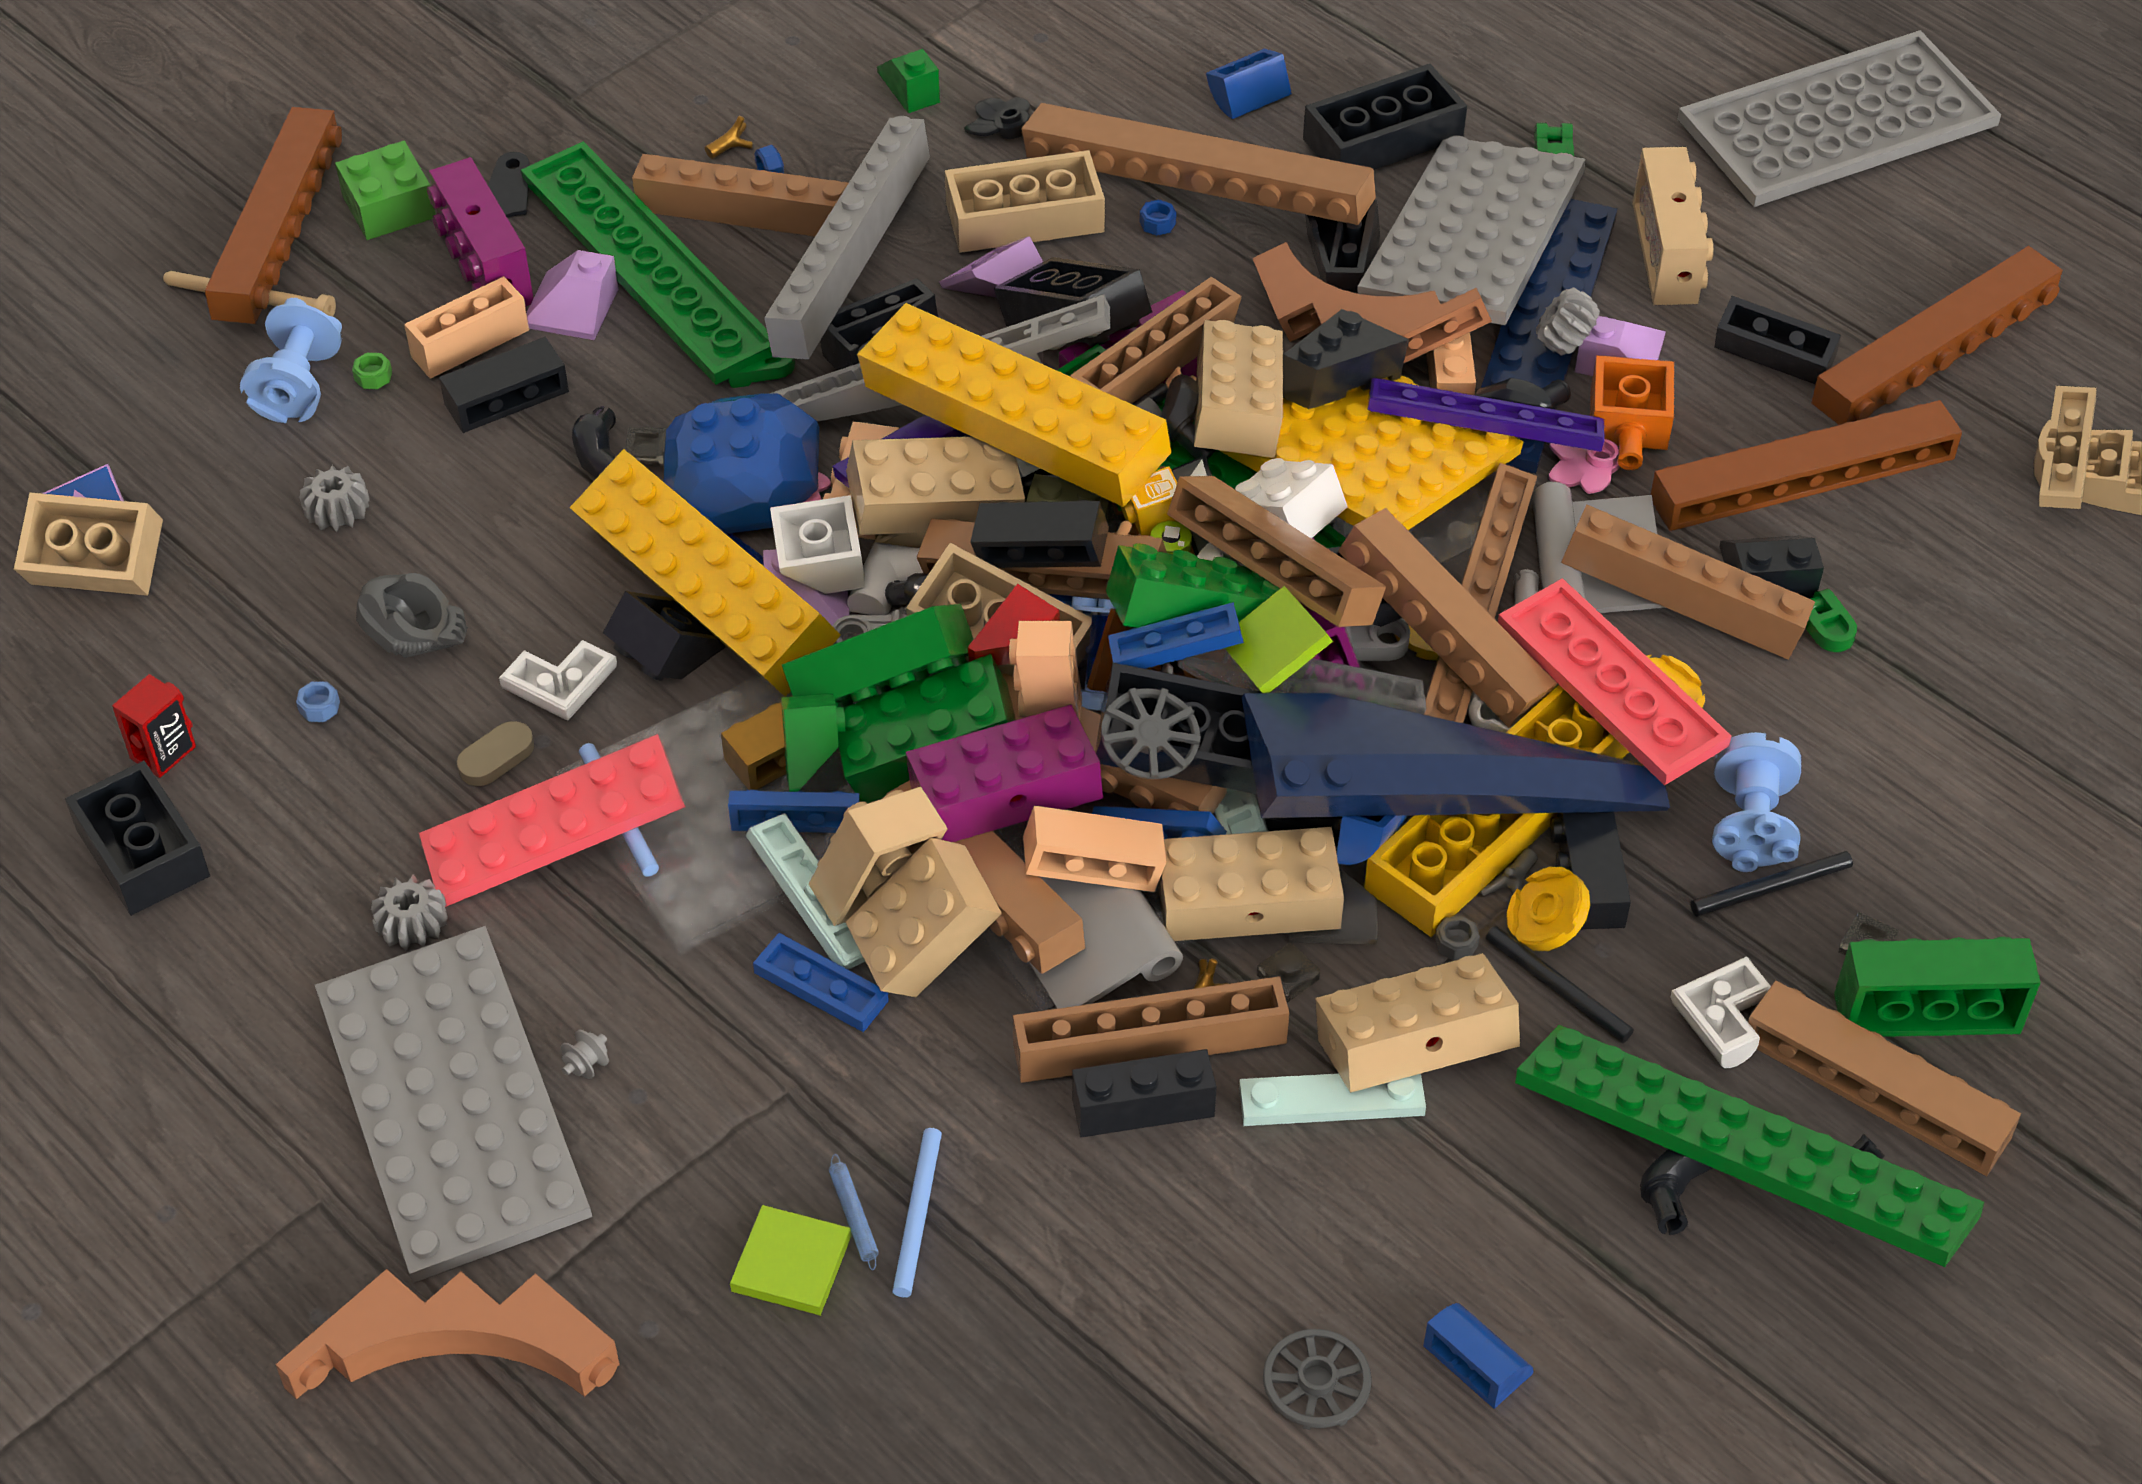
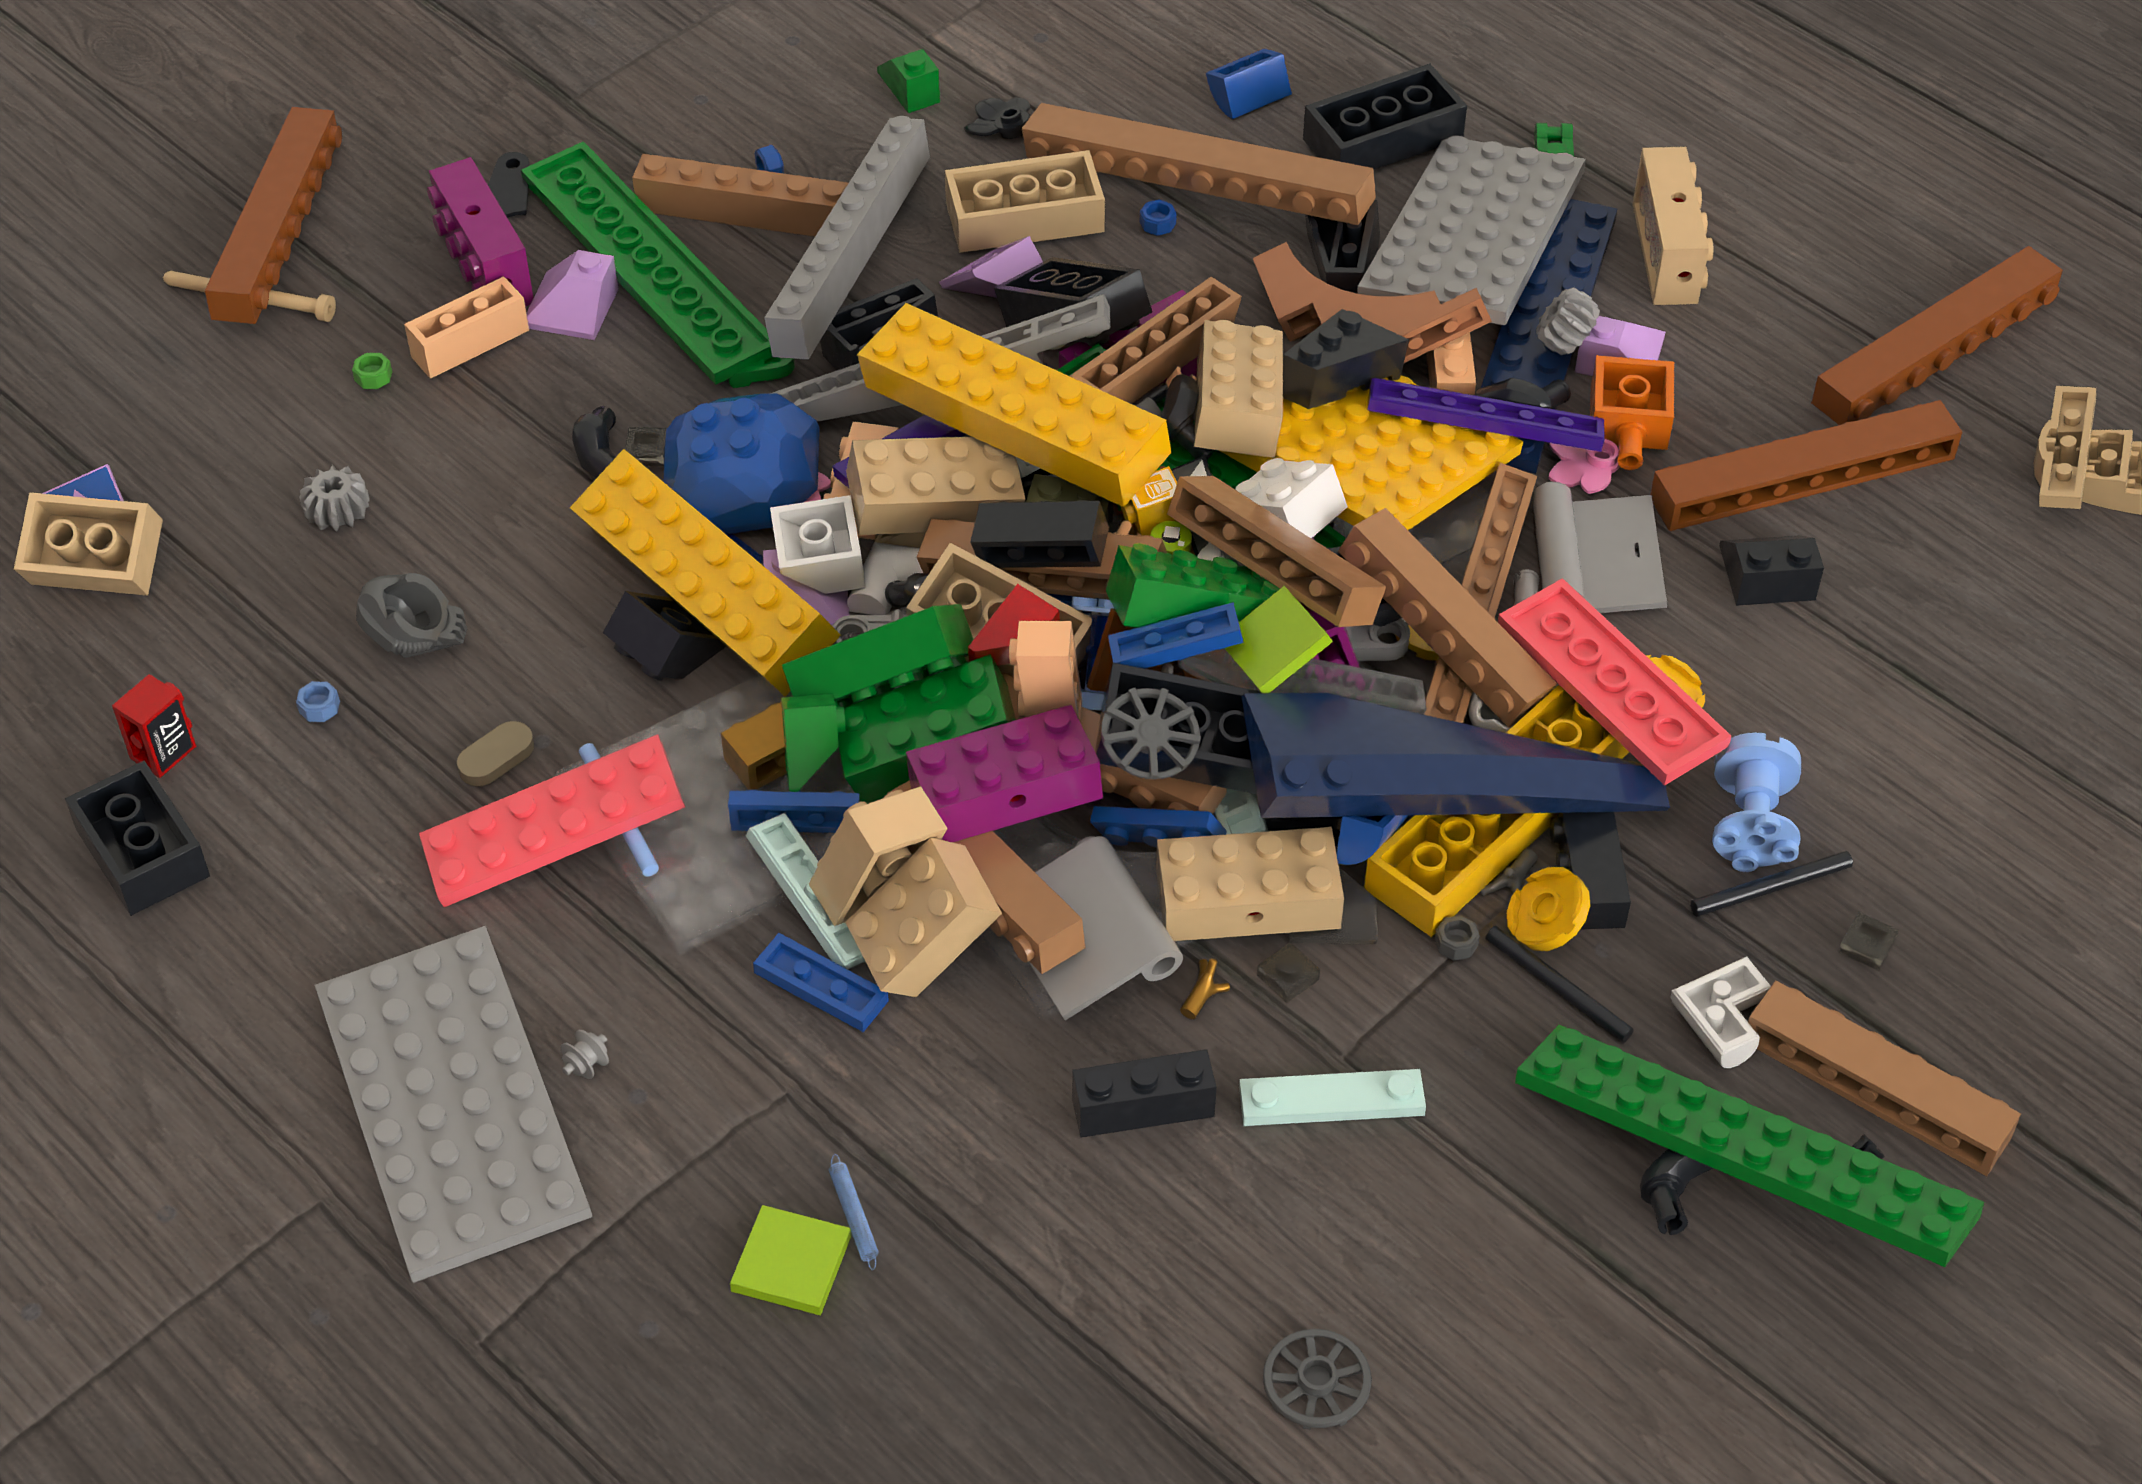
light blue piece [240,298,342,423] -> none
nougat arch [275,1269,620,1399] -> none
bright green brick [335,140,436,240] -> none
light grey gear [371,874,448,951] -> none
black brick [439,336,569,433] -> none
white brick [499,640,617,721] -> none
pearl gold bar [704,116,753,159] -> none
light blue bar [893,1128,942,1297] -> none
medium nougat brick [1013,976,1289,1083] -> none
light nougat brick [1023,806,1167,892] -> none
tan brick [1315,953,1520,1093] -> none
blue brick [1423,1303,1533,1409] -> none
medium nougat brick [1561,504,1815,660] -> none
light grey plate [1677,30,2001,207] -> none
black brick [1714,296,1841,385] -> none
green plate [1805,588,1857,652] -> none
green brick [1834,937,2041,1037] -> none

